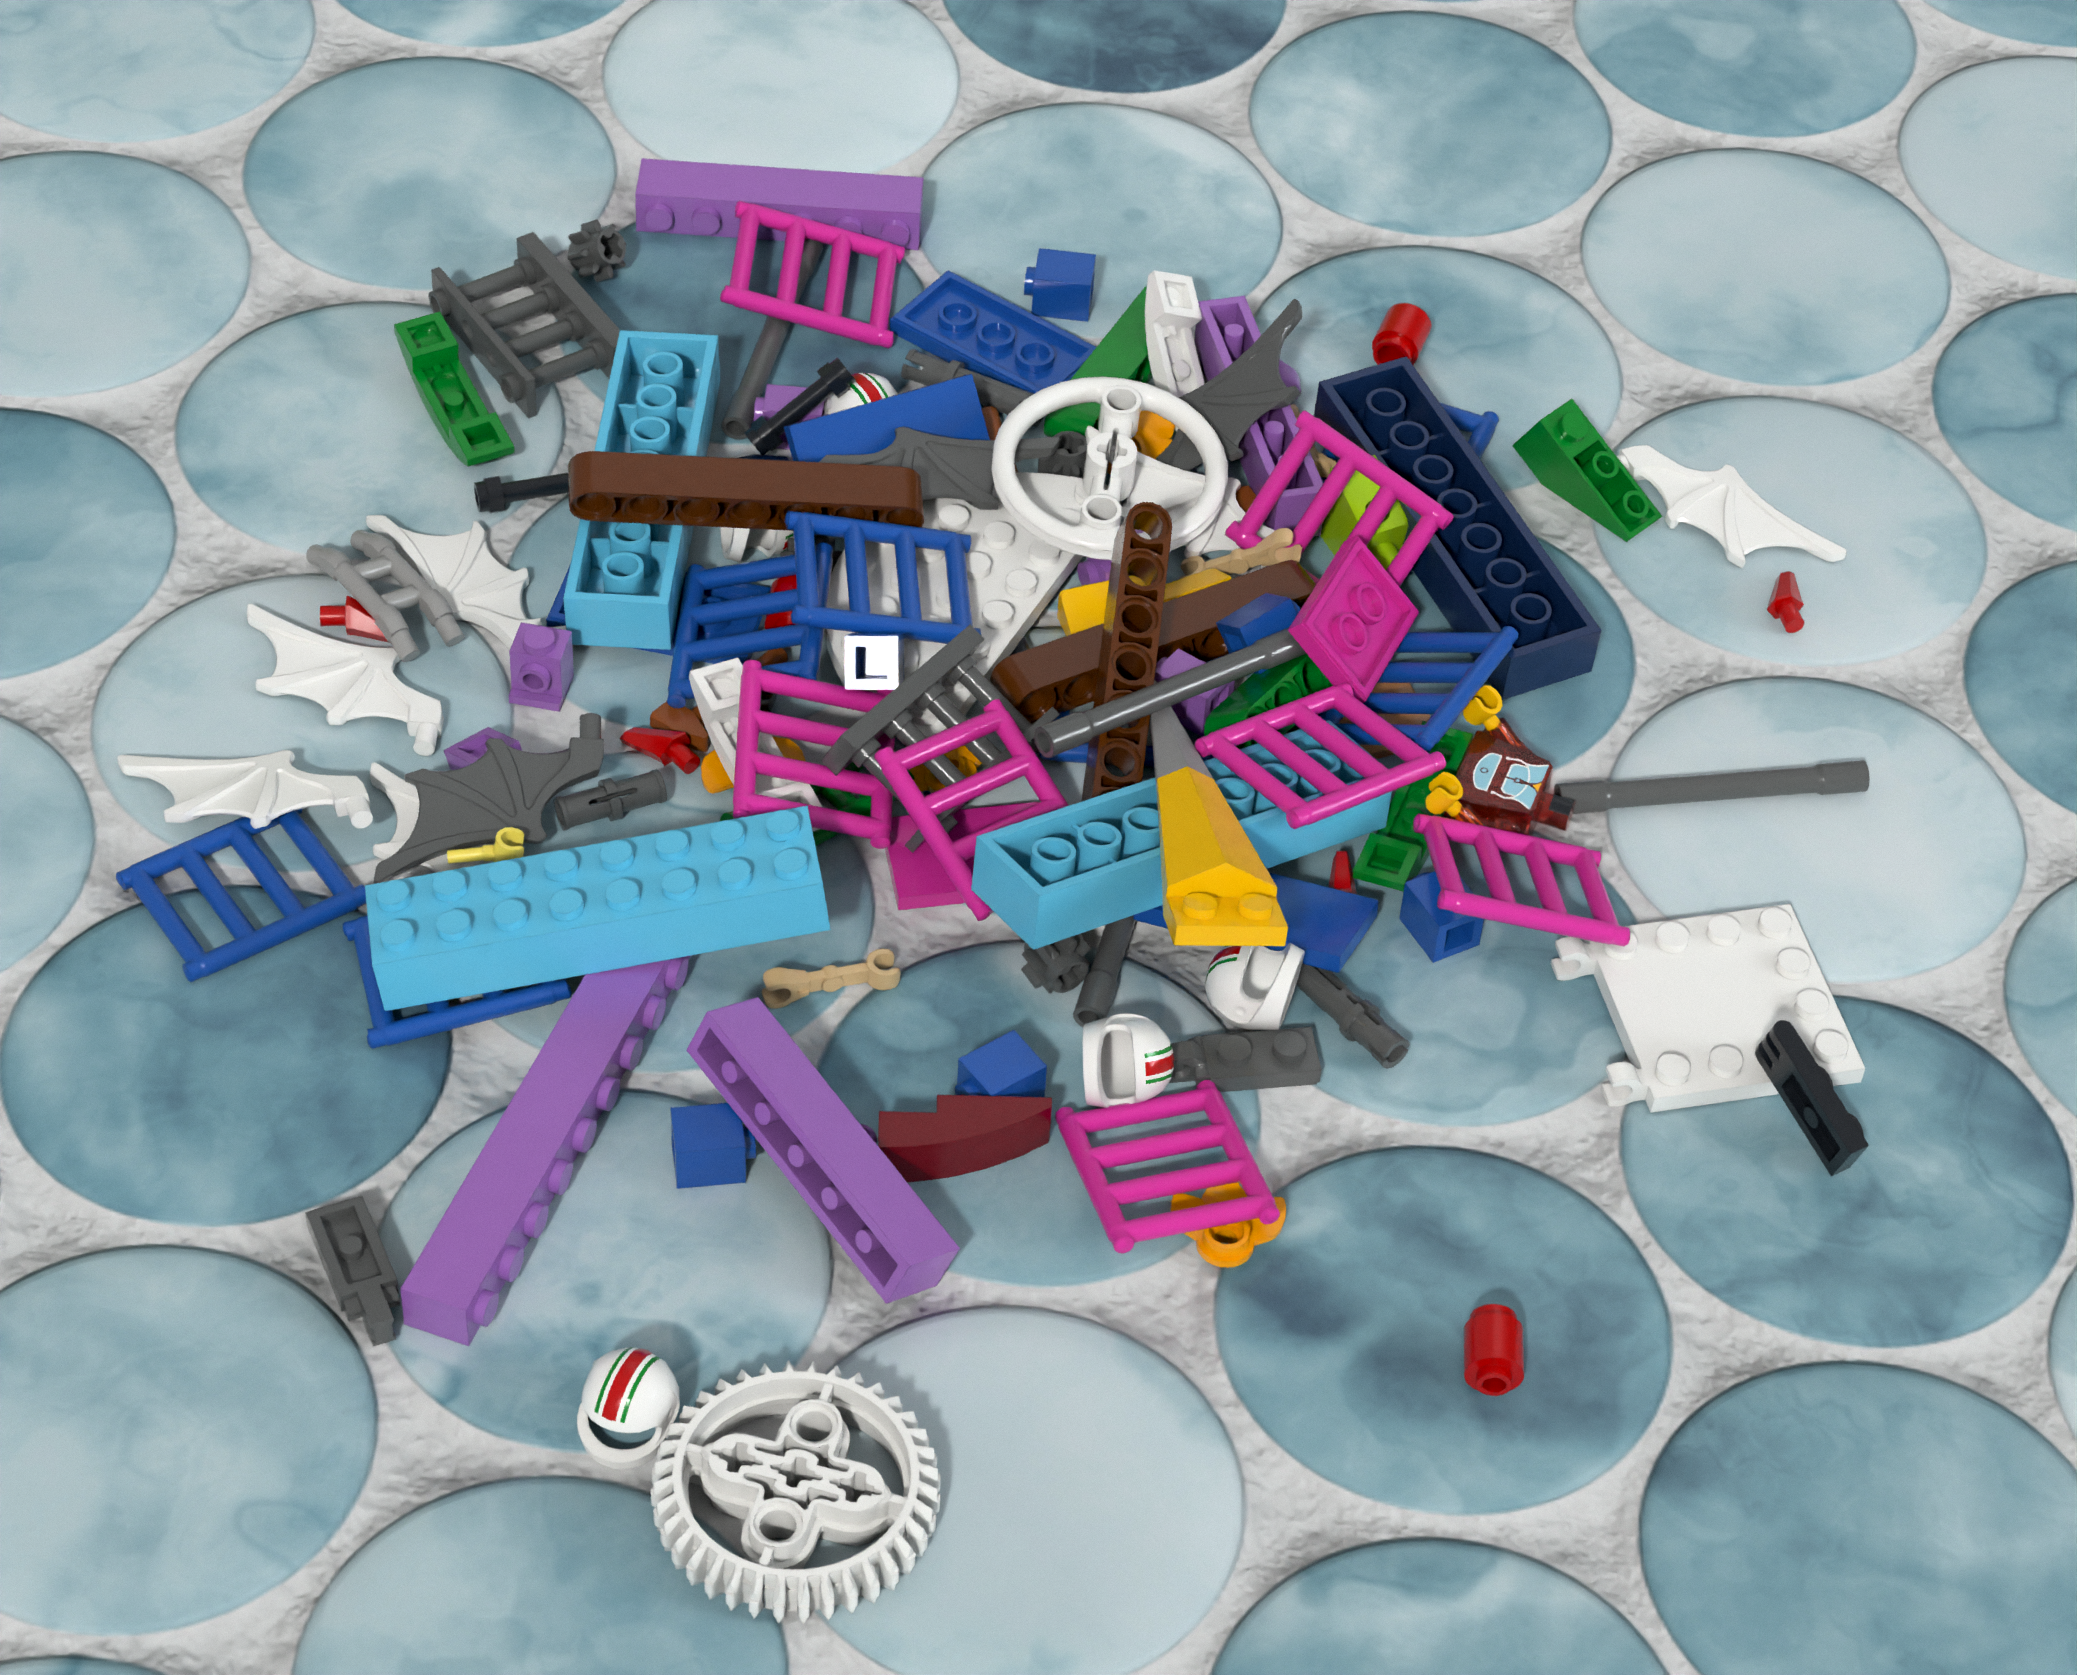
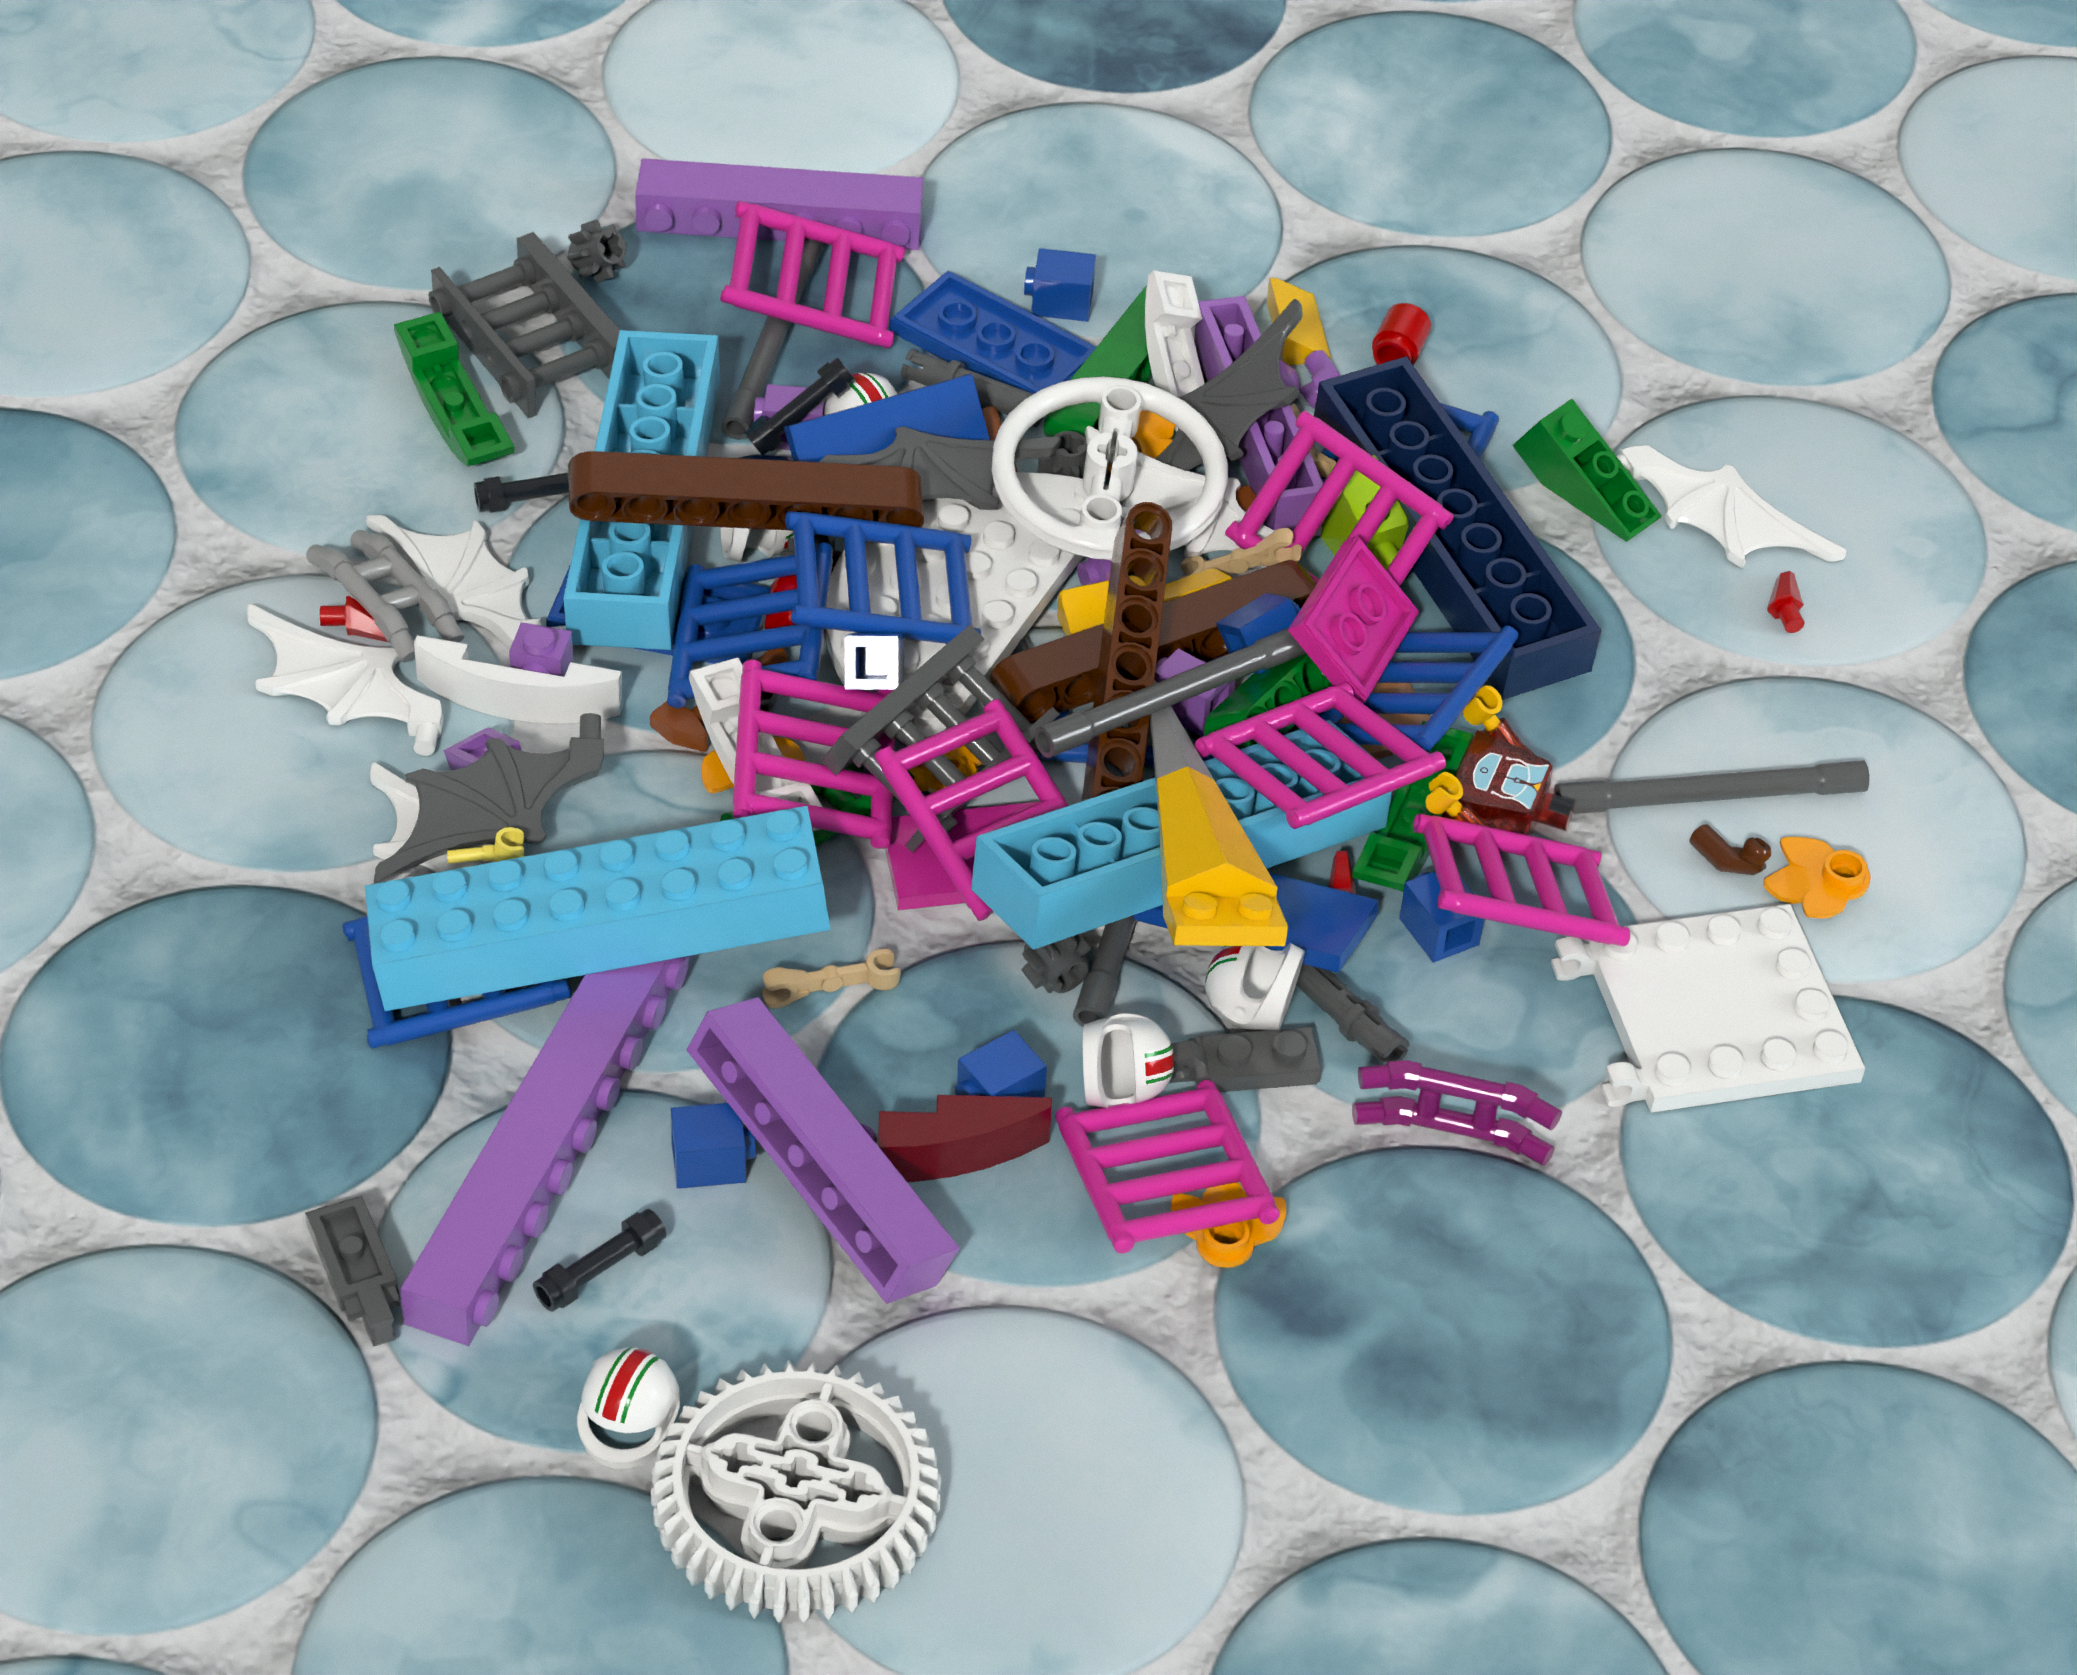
blue bar [116,809,366,982] -> none
white animal [117,750,373,829] -> none
dark grey pin [554,769,667,831] -> none
red bar [619,727,700,774] -> none
red brick [1464,1304,1524,1396] -> none
black hinge [1755,1020,1869,1176] -> none
none -> white slope [414,635,623,723]
none -> black bar [533,1209,667,1312]
none -> yellow slope [1266,277,1331,365]
none -> medium lavender arm [1301,350,1340,408]
none -> magenta piece [1352,1060,1562,1166]
none -> reddish brown arm [1689,824,1772,875]
none -> light orange plate [1763,837,1871,919]

